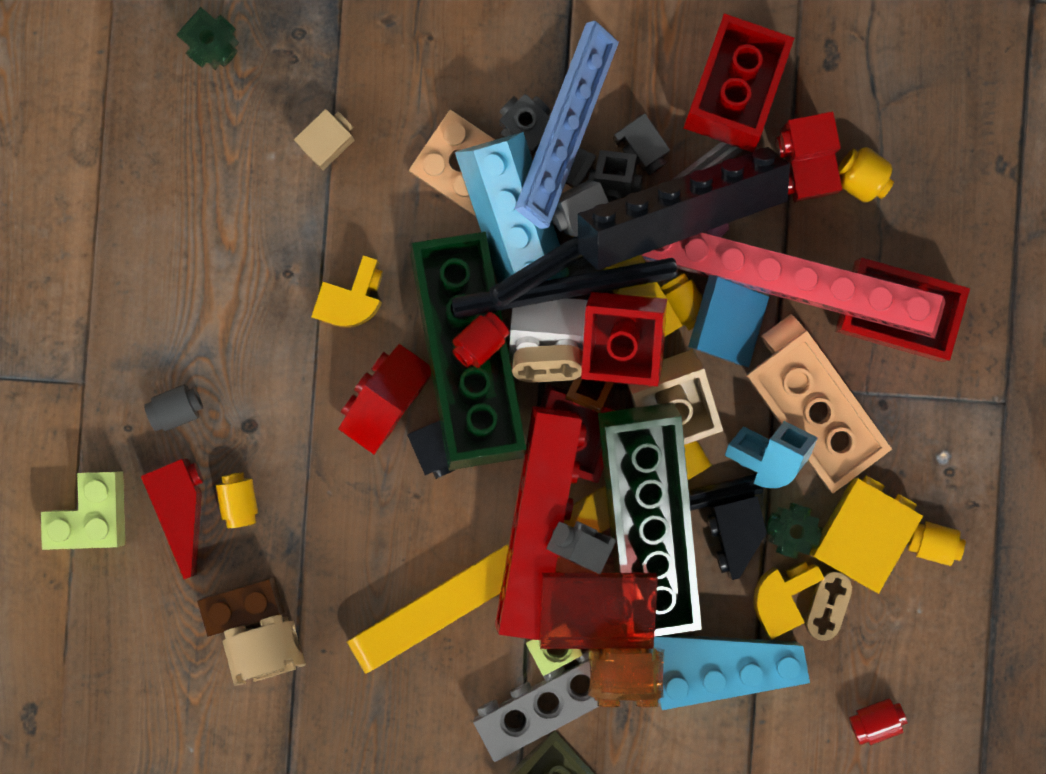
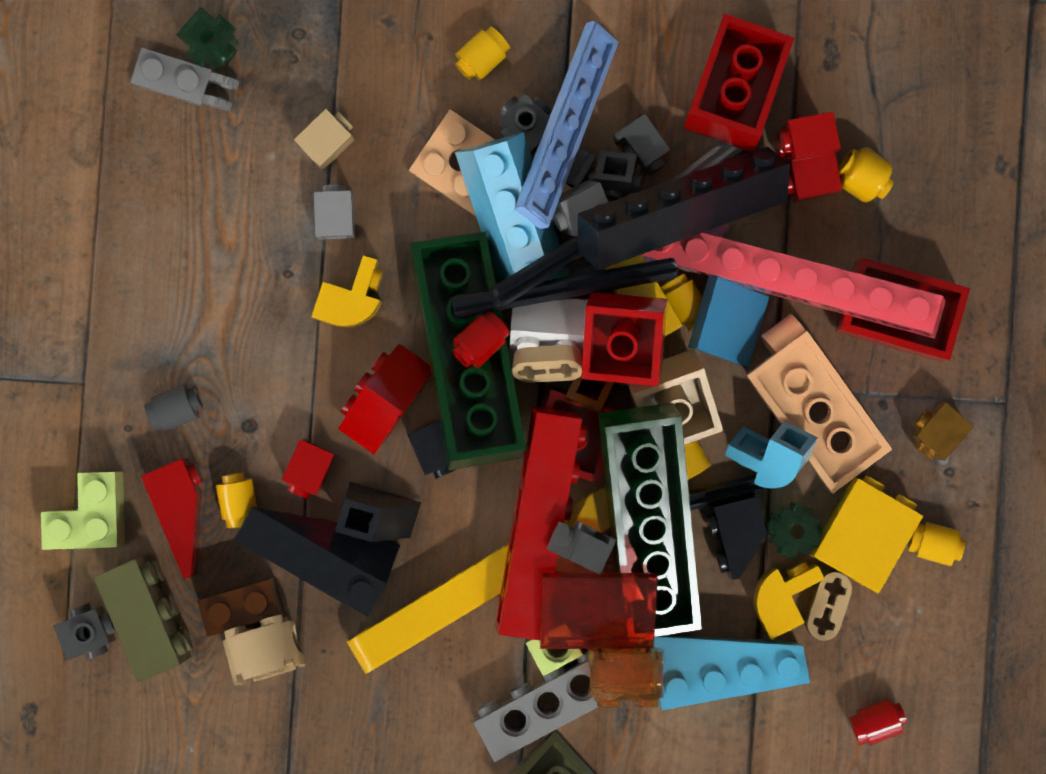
none -> dark grey brick [53,603,116,660]
none -> olive brick [93,555,193,682]
none -> light grey hinge [130,48,239,112]
none -> black wedge [234,506,400,616]
none -> red brick [282,439,337,499]
none -> light grey brick [314,185,356,240]
none -> black slope [335,482,421,542]
none -> yellow brick [455,26,510,81]
none -> pearl gold brick [910,402,974,461]

